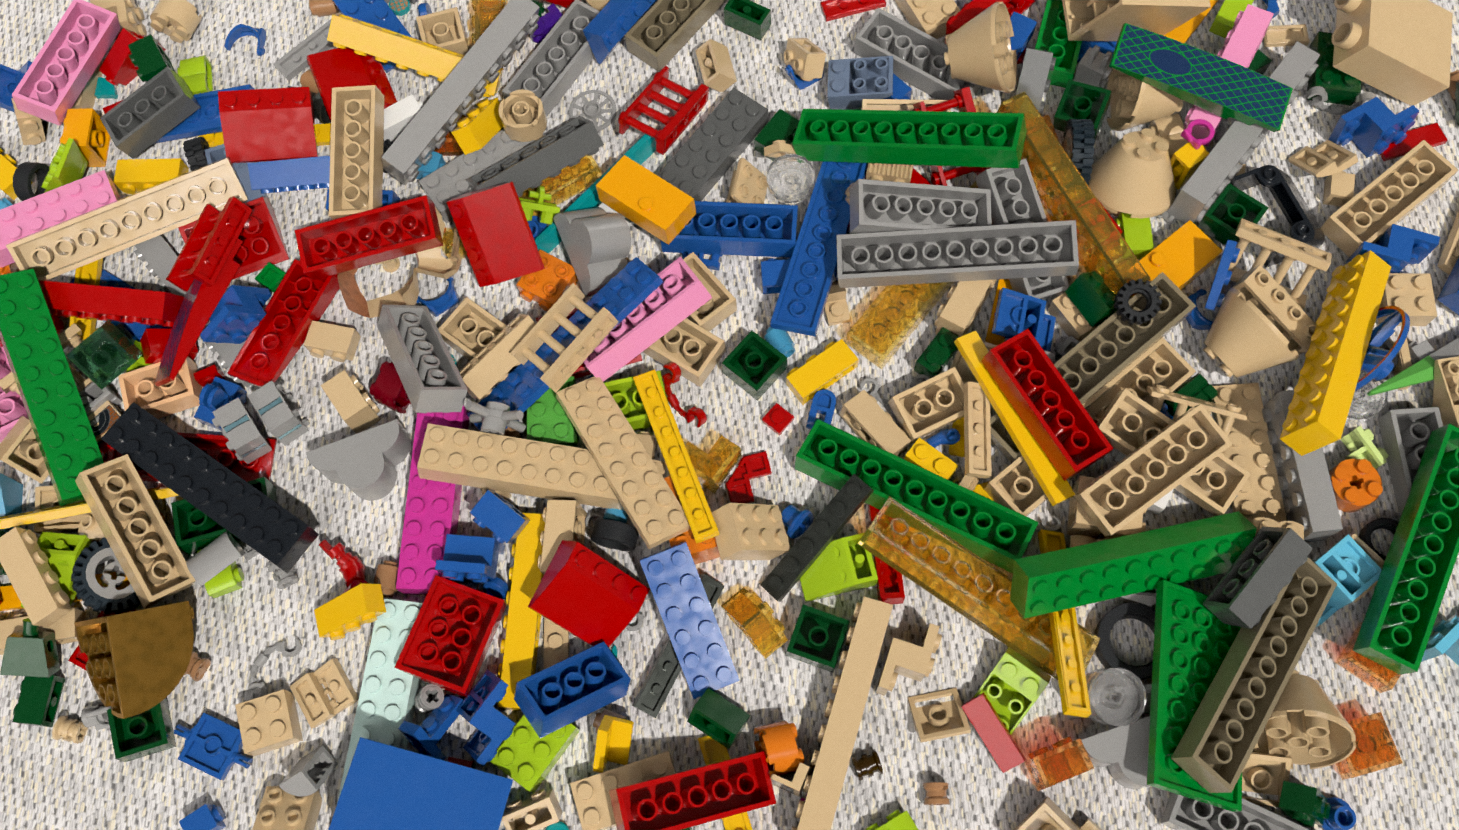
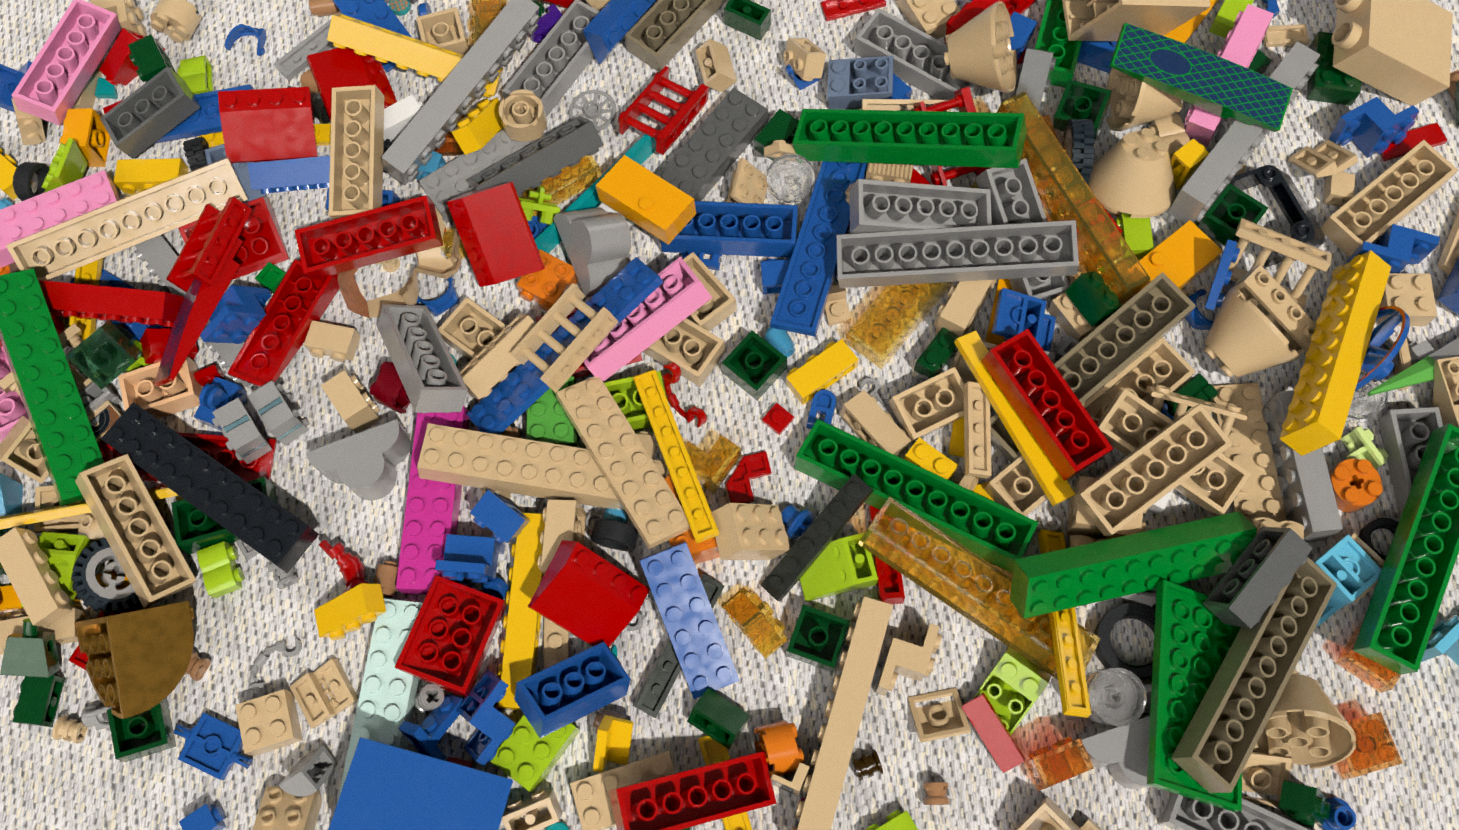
light grey brick [186,531,245,586] -> none
light grey bar [465,400,526,436] -> none
blue arm [925,428,960,448] -> none
light grey hinge [1073,45,1113,89] -> none
black tyre [1114,279,1162,325] -> none
dark pink piece [1181,119,1215,150] -> none
light grey piece [1307,86,1376,115] -> none

